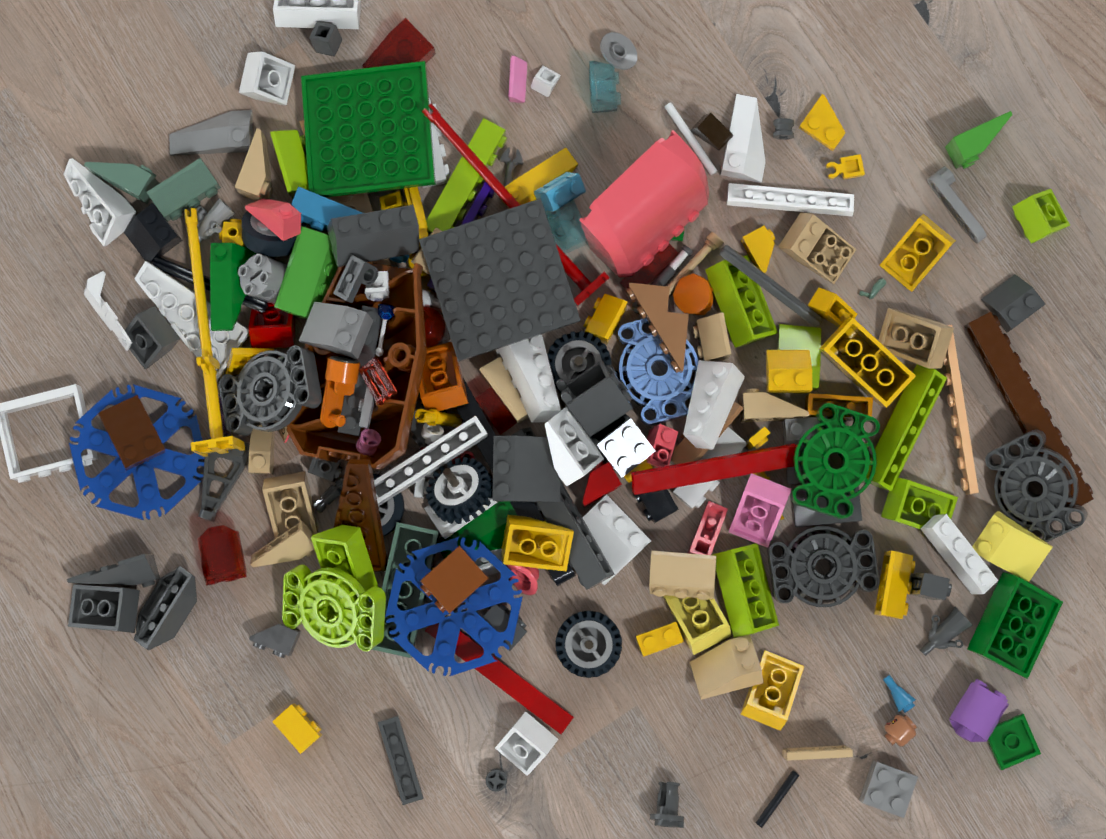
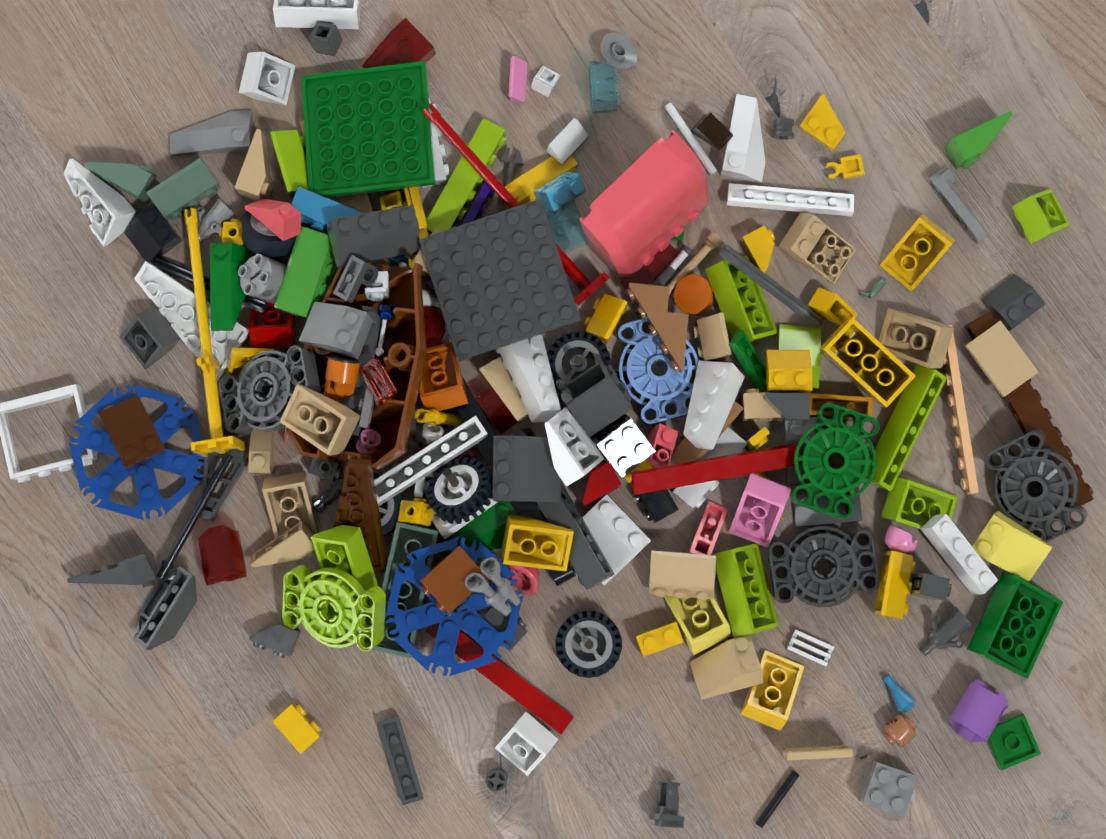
dark grey slope [68,584,140,633] -> none
white piece [84,271,132,351] -> none
none -> black bar [157,453,233,580]
none -> tan slope [280,384,360,455]
none -> yellow brick [398,498,434,527]
none -> light grey piece [465,557,521,616]
none -> white slope [546,118,589,164]
none -> green plate [729,330,766,392]
none -> dark grey slope [764,393,810,425]
none -> white tile [786,629,835,666]
none -> bright pink hair [885,525,917,554]
none -> tan tile [965,320,1038,397]

